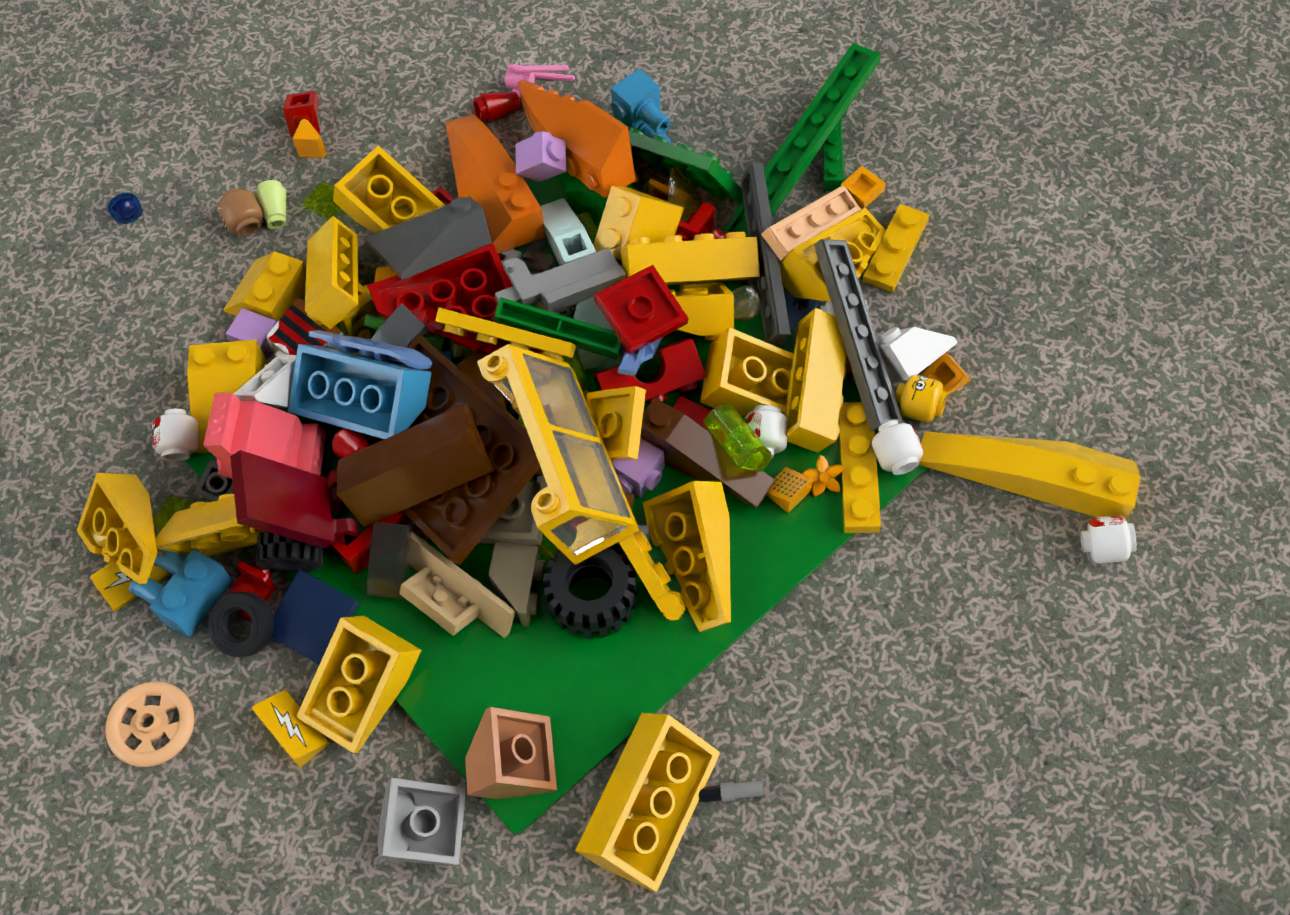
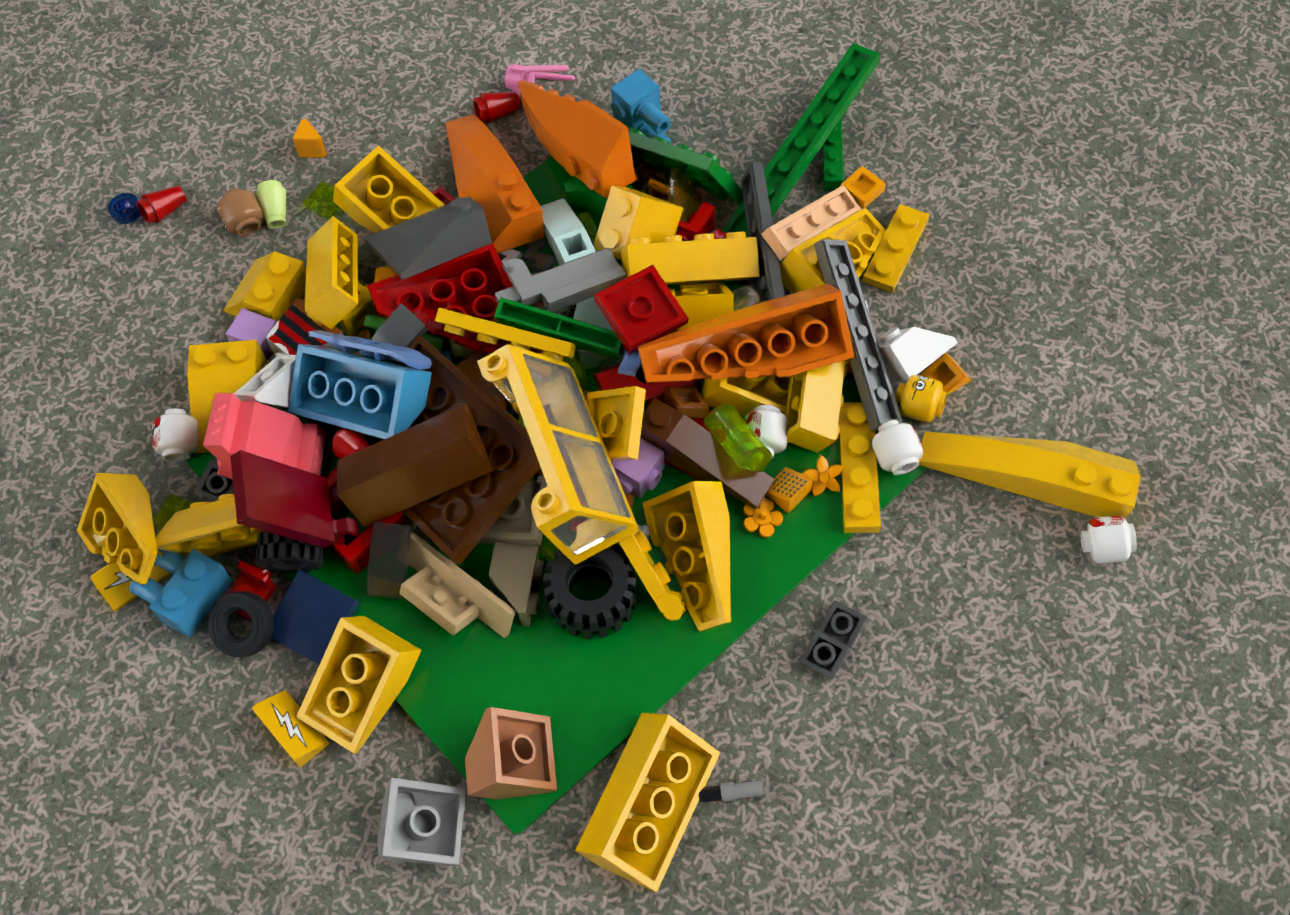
light nougat plate [105,681,195,767] -> none
red bracket [283,91,320,137] -> none
lavender brick [515,131,566,182] -> none
none -> red cone [136,185,187,224]
none -> orange wedge [637,284,854,382]
none -> dark orange tile [663,387,709,418]
none -> light orange plant [743,498,783,538]
none -> dark grey slope [800,600,867,680]

